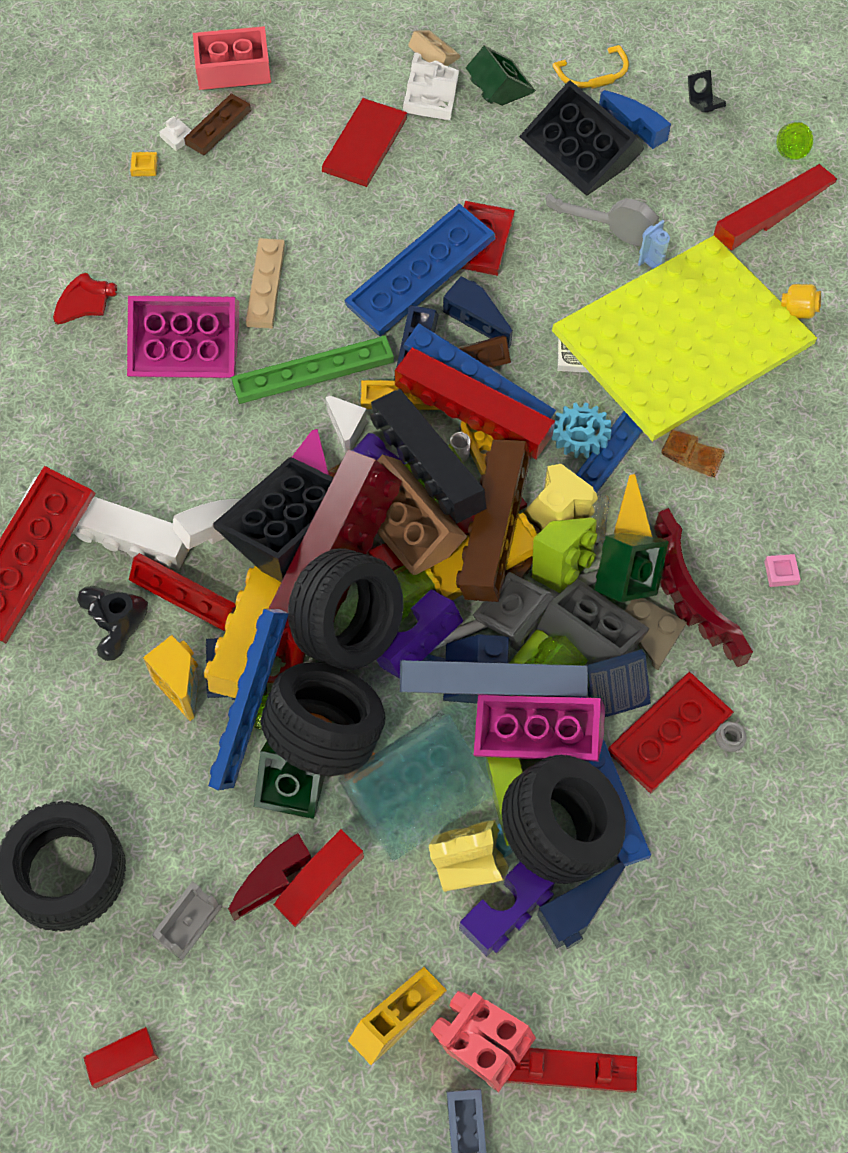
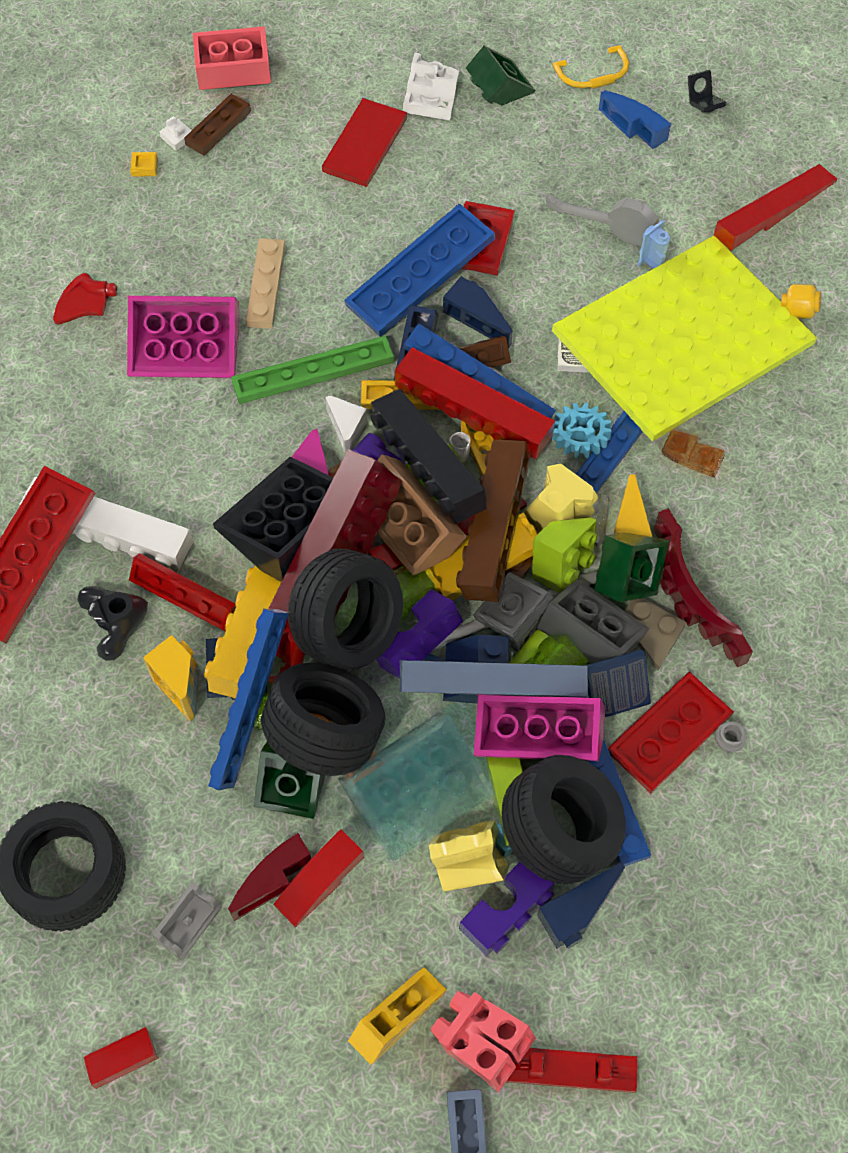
white slope [172,499,240,550] -> none
tan slope [408,30,461,66] -> none
black slope [519,80,644,196] -> none
bright pink plate [764,554,801,587] -> none
clear neon green plate [776,122,813,160] -> none

